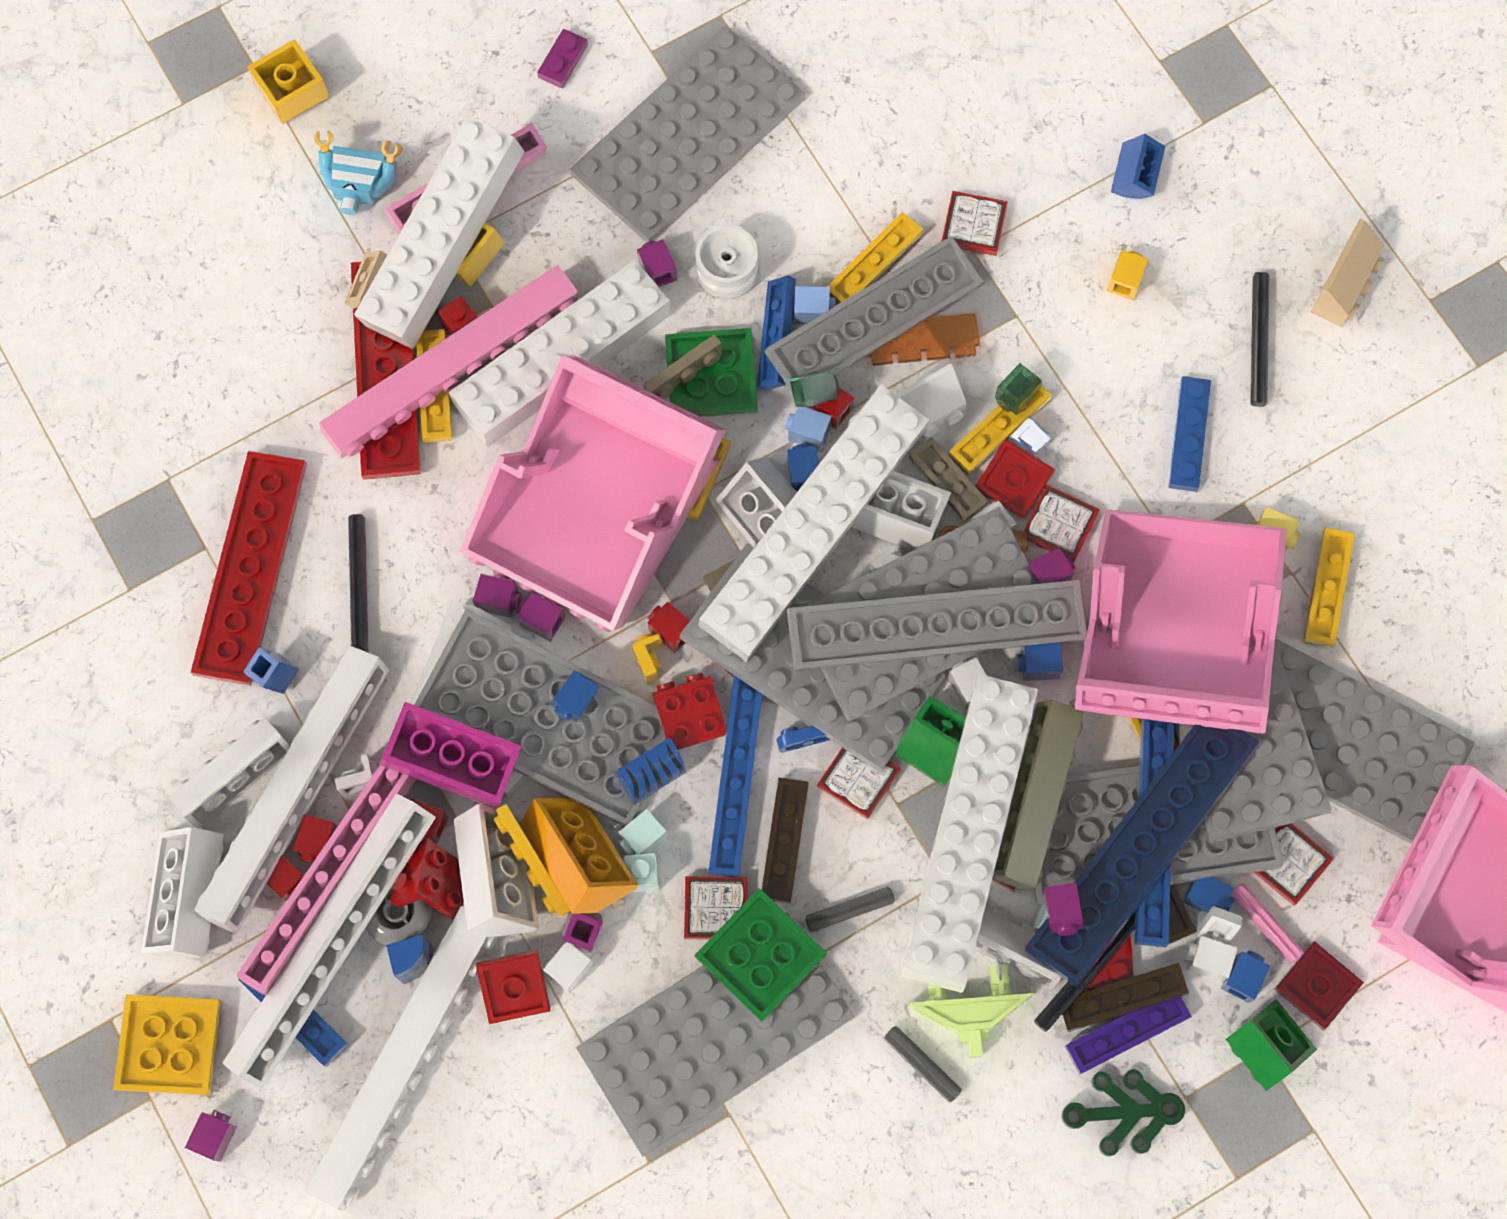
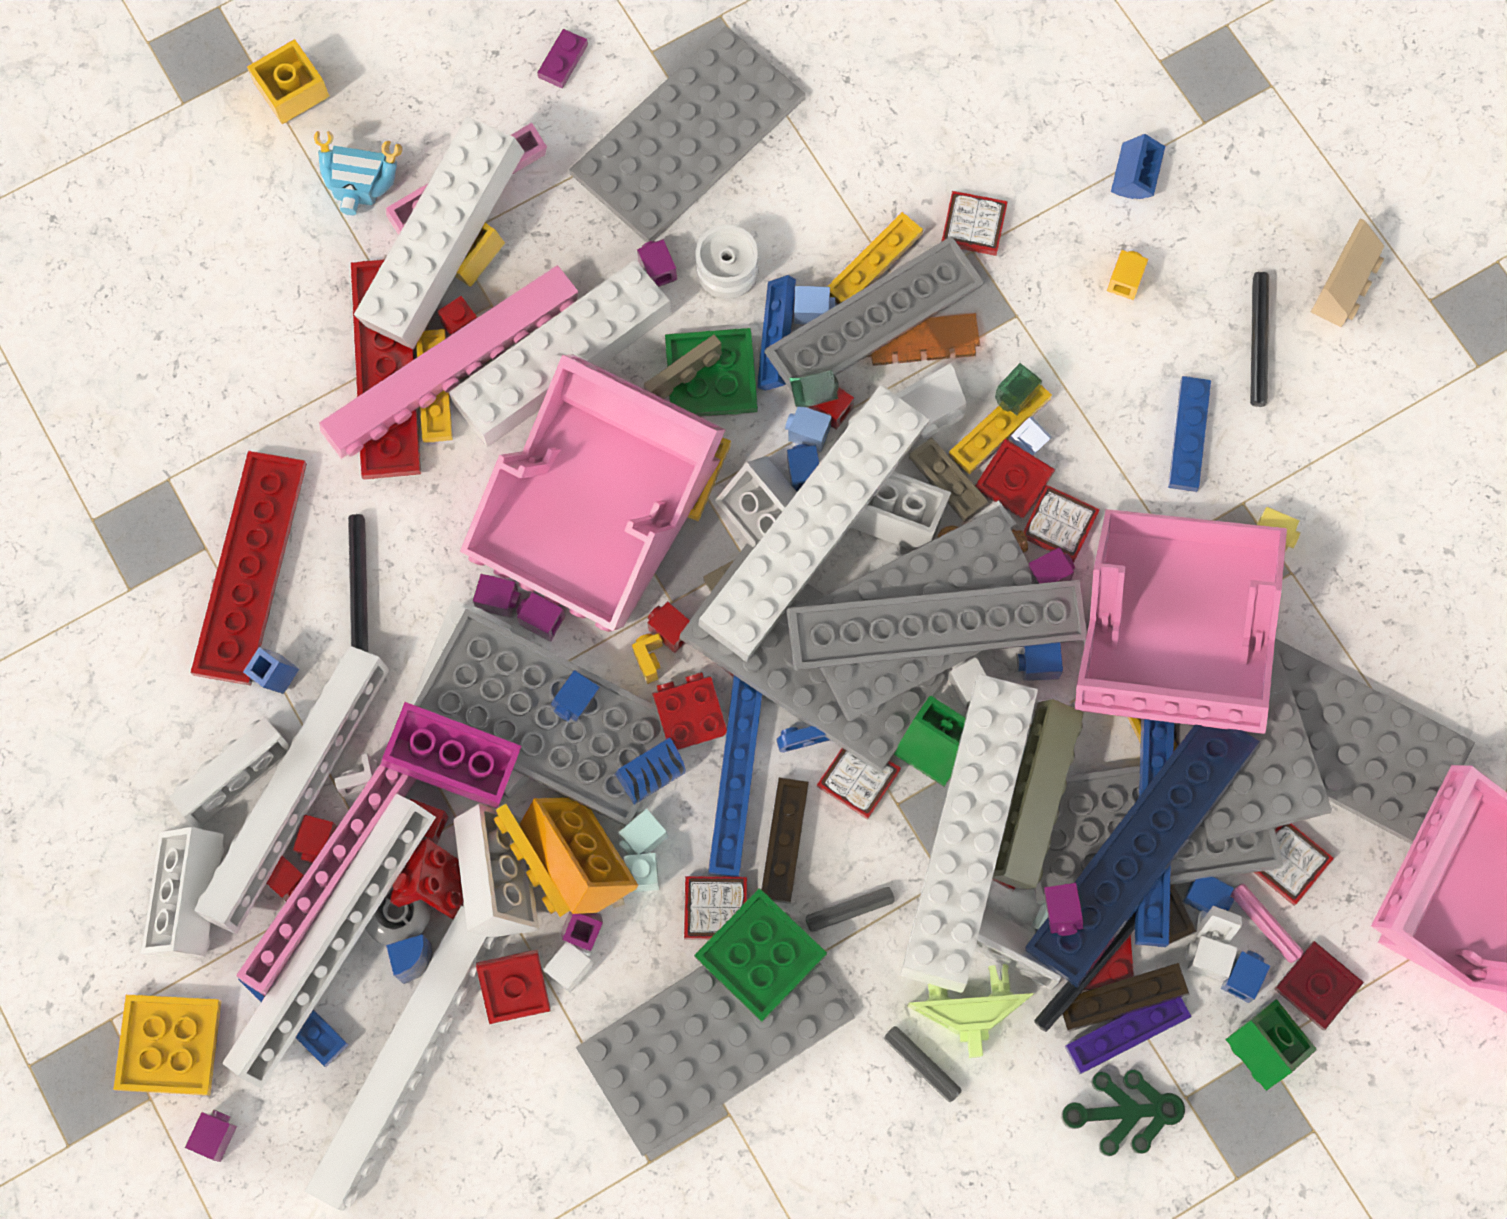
tan plate [345,250,387,309] -> none
yellow plate [1303,527,1355,648] -> none

